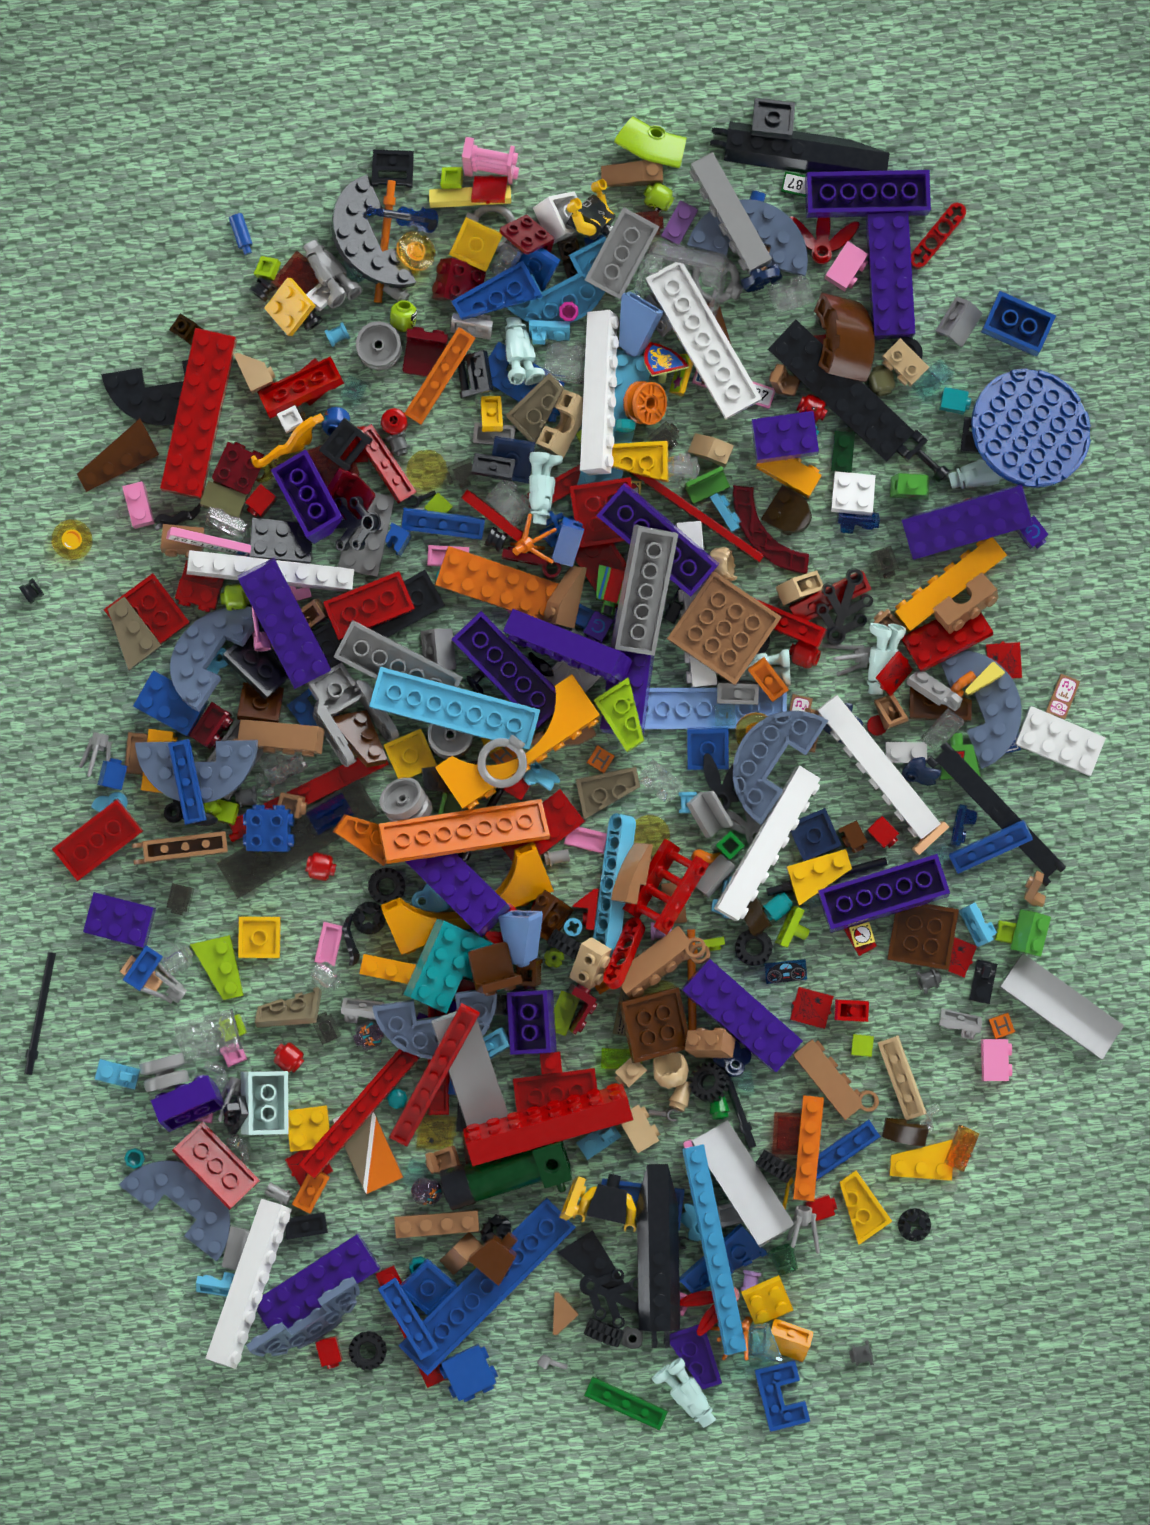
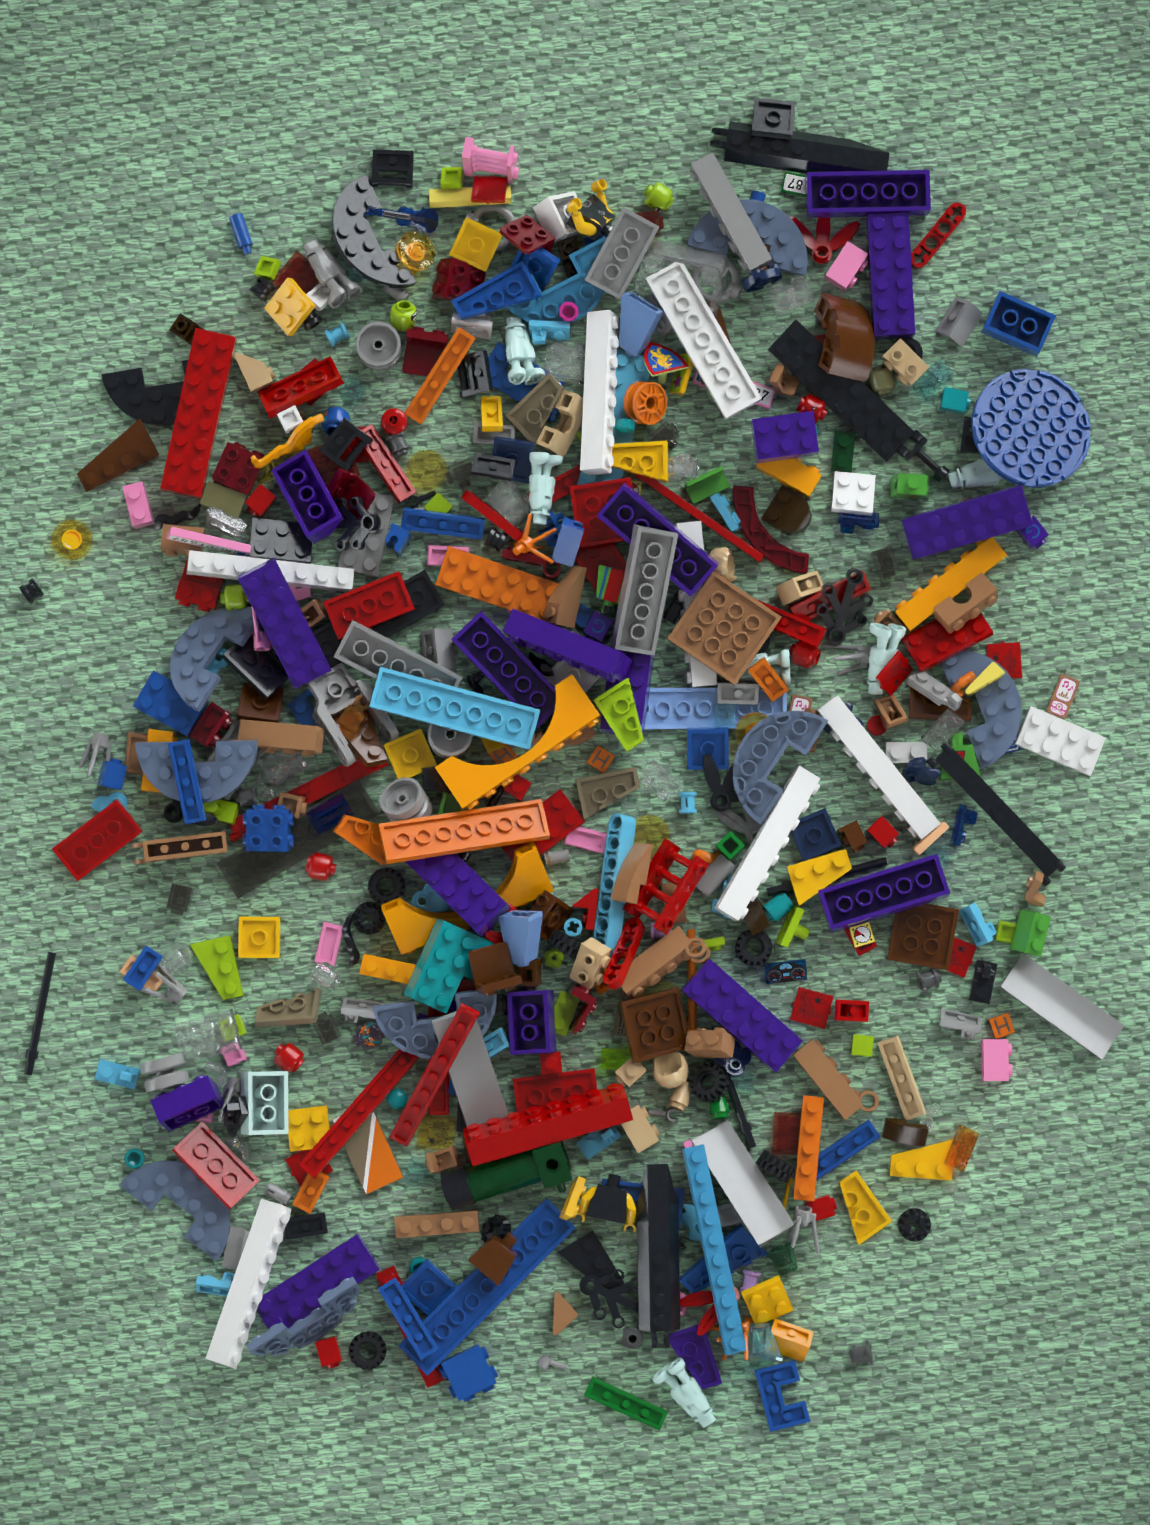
dark purple brick [83,892,156,948] -> none
red plate [103,573,190,644] -> none
dark tan wing [108,597,162,671] -> none
orange bar [374,180,396,303] -> none
clear purple head [411,1177,442,1206] -> none
medium nougat slope [439,1232,482,1275] -> none
light grey piece [477,735,527,788] -> none
clear plate [490,240,523,275] -> none
medium azure plate [523,762,560,791] -> none
black tyre [584,1318,624,1347] -> none
medium nougat slope [601,160,663,187] -> none
lime panel [614,116,687,168] -> none
medium lavender plate [661,200,698,246] -> none
light grey panel [686,791,733,838] -> none
tan slope [688,433,734,467] -> none
blue plate [949,820,1033,874] -> none
none -> clear orange plate [336,695,370,734]

